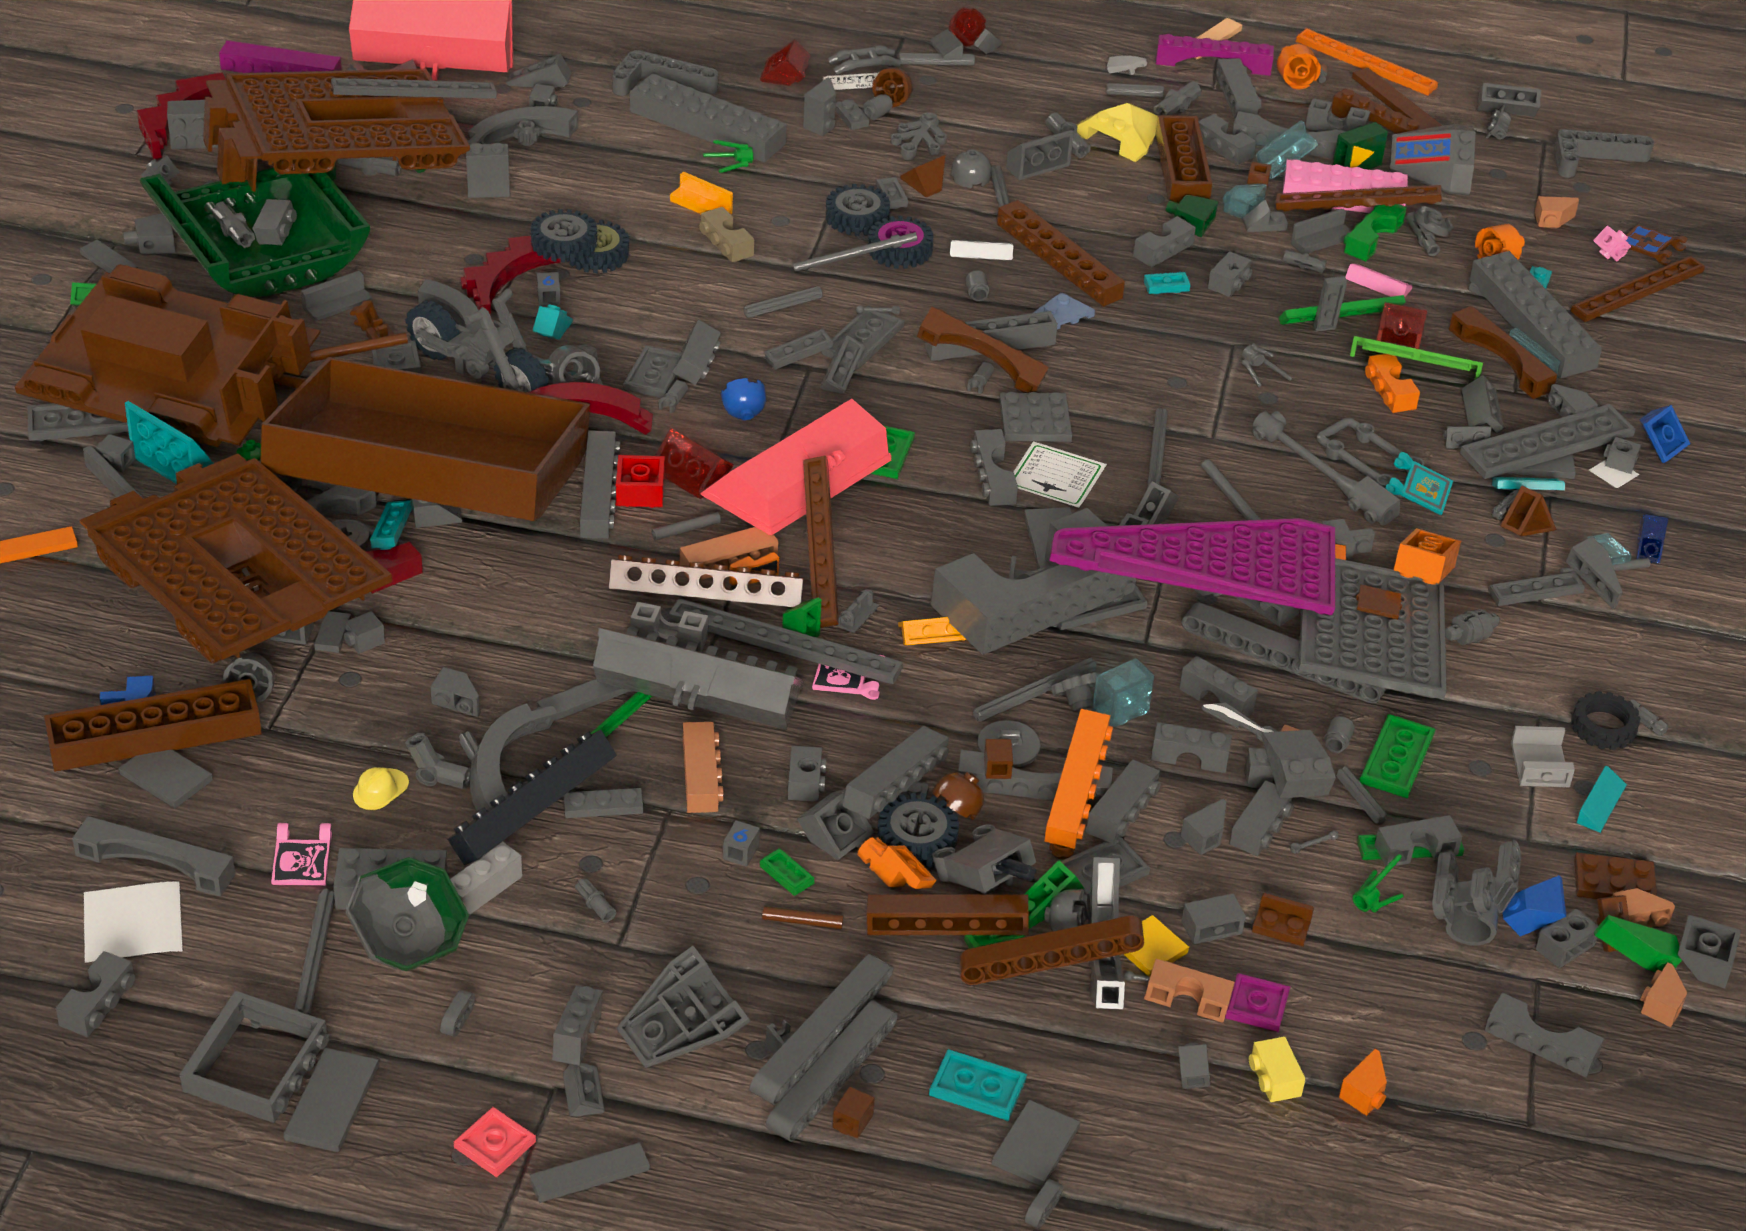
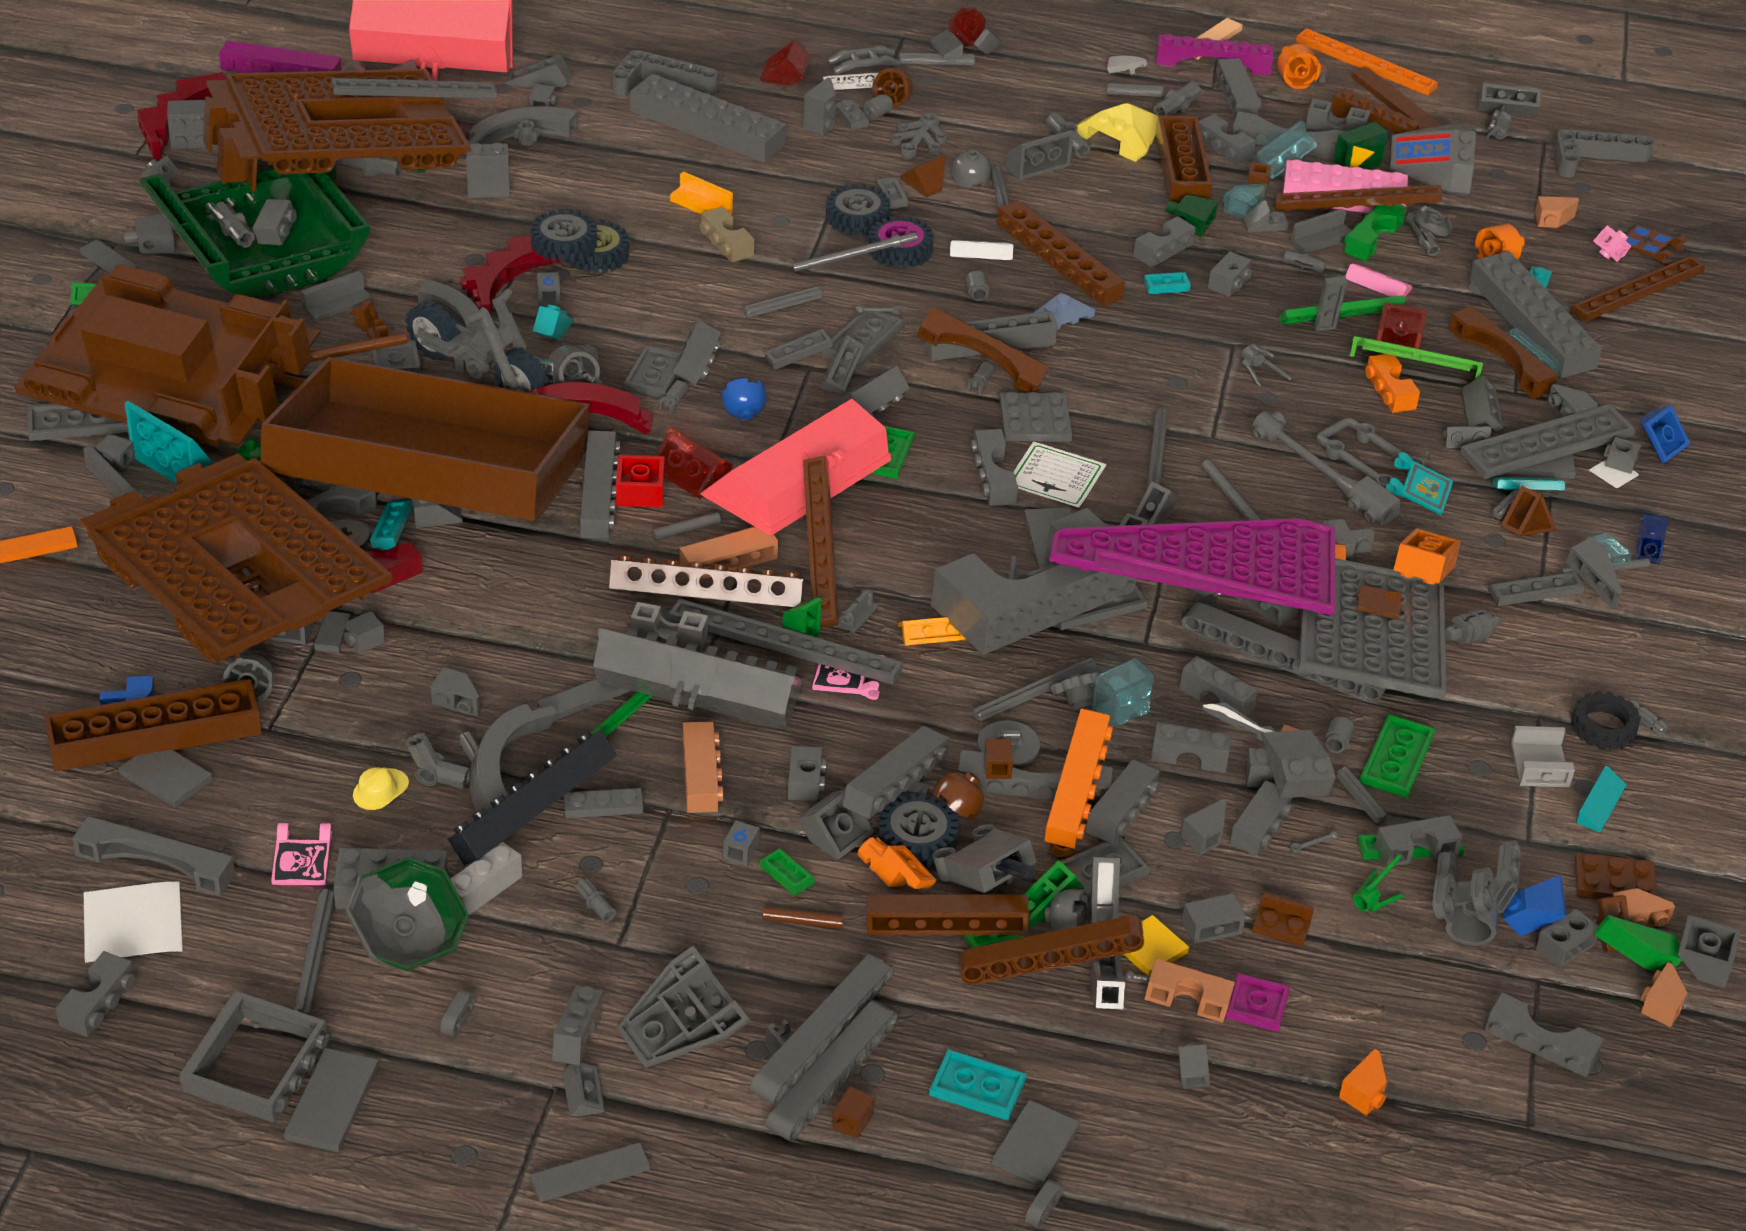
coral tile [454,1107,536,1177] -> none
green plant [703,140,753,173] -> none
orange slope [729,552,779,585] -> none
light yellow brick [1249,1037,1305,1102] -> none
none -> dark grey slope [827,366,910,416]

